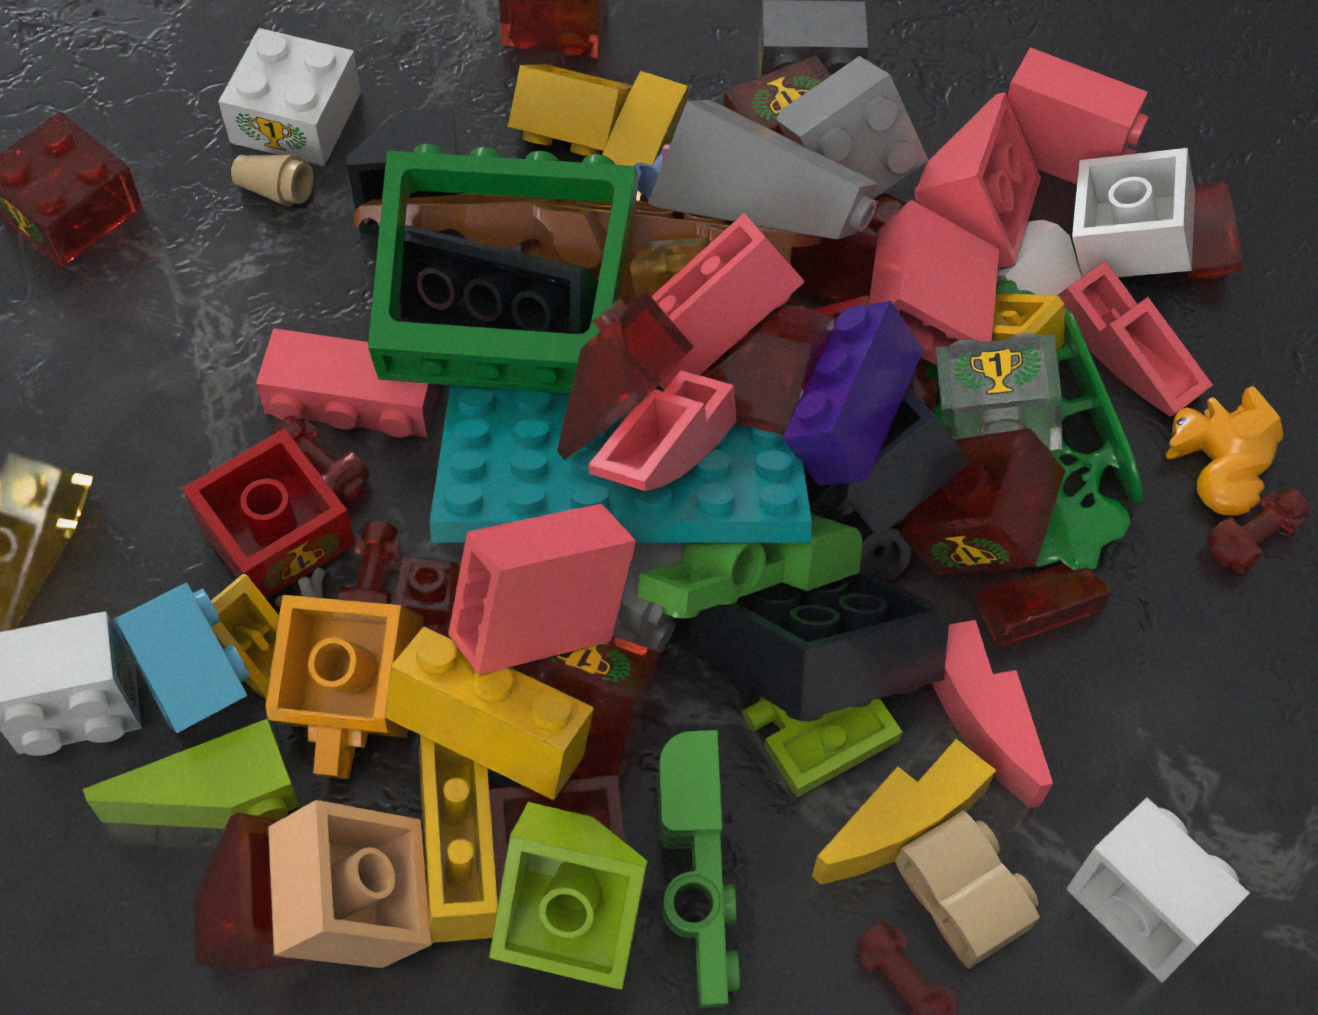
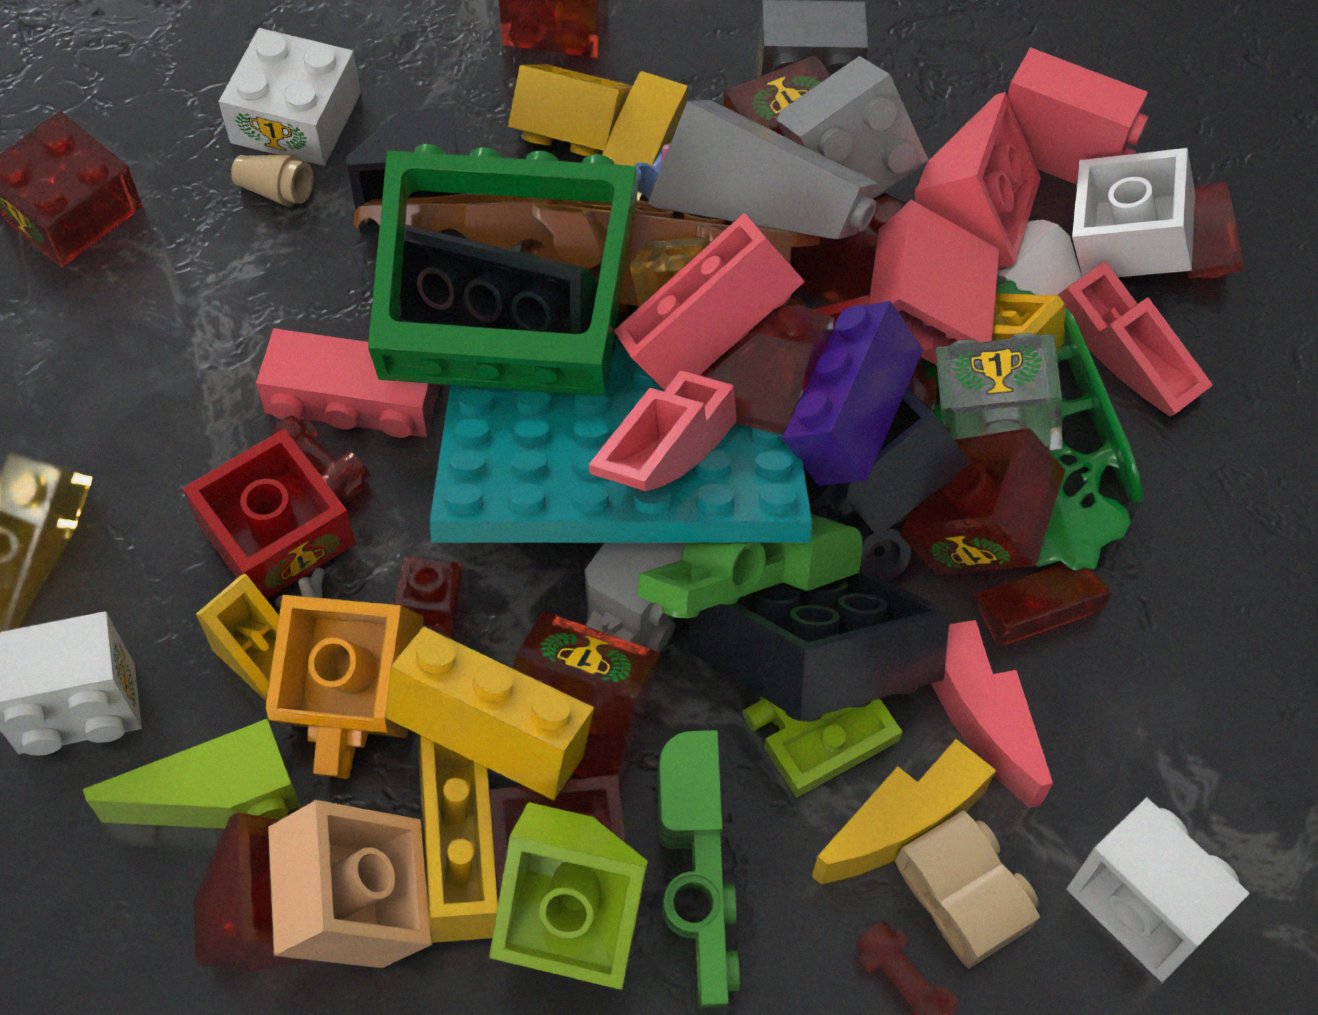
medium azure slope [112,583,250,733] -> none
clear red bar [338,520,401,604] -> none
coral brick [448,504,636,675] -> none
clear red slope [557,291,693,460] -> none
light orange animal [1166,386,1283,516] -> none
clear red bar [1205,488,1309,574] -> none

